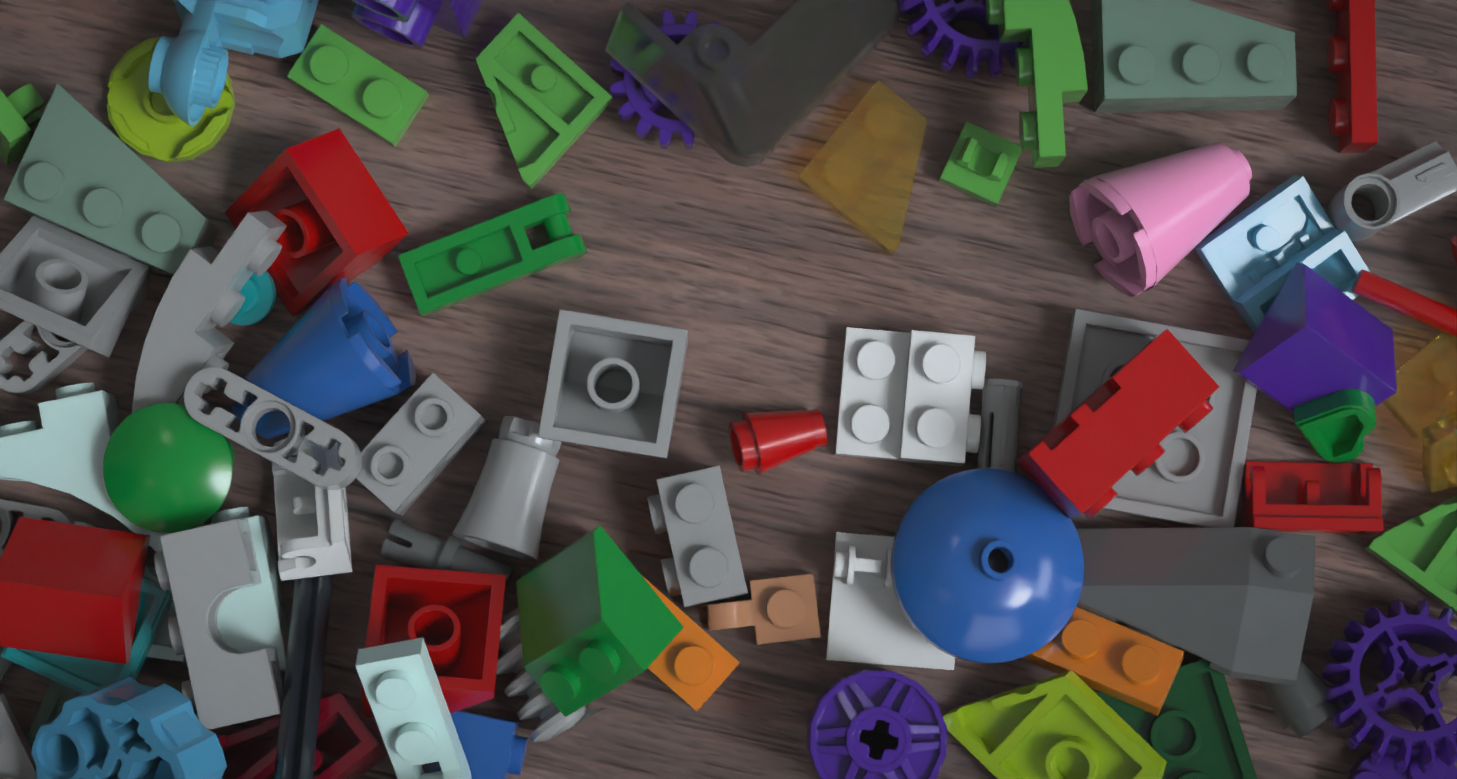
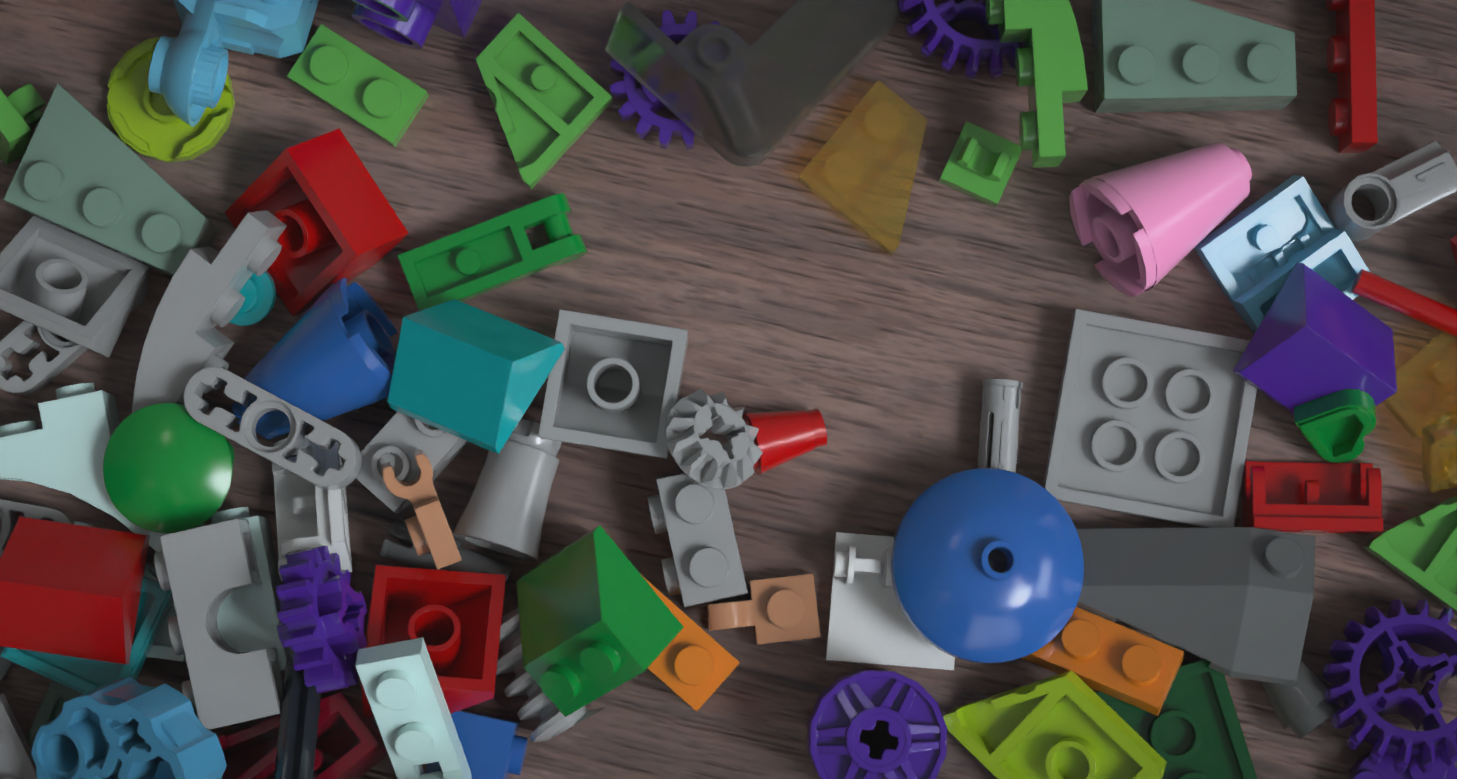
white plate [835,327,986,466] -> none
red wedge [1015,329,1219,519] -> none
none -> dark purple gear [276,546,367,693]
none -> nougat plate [382,450,462,570]
none -> teal slope [387,299,565,454]
none -> light grey gear [665,388,763,490]

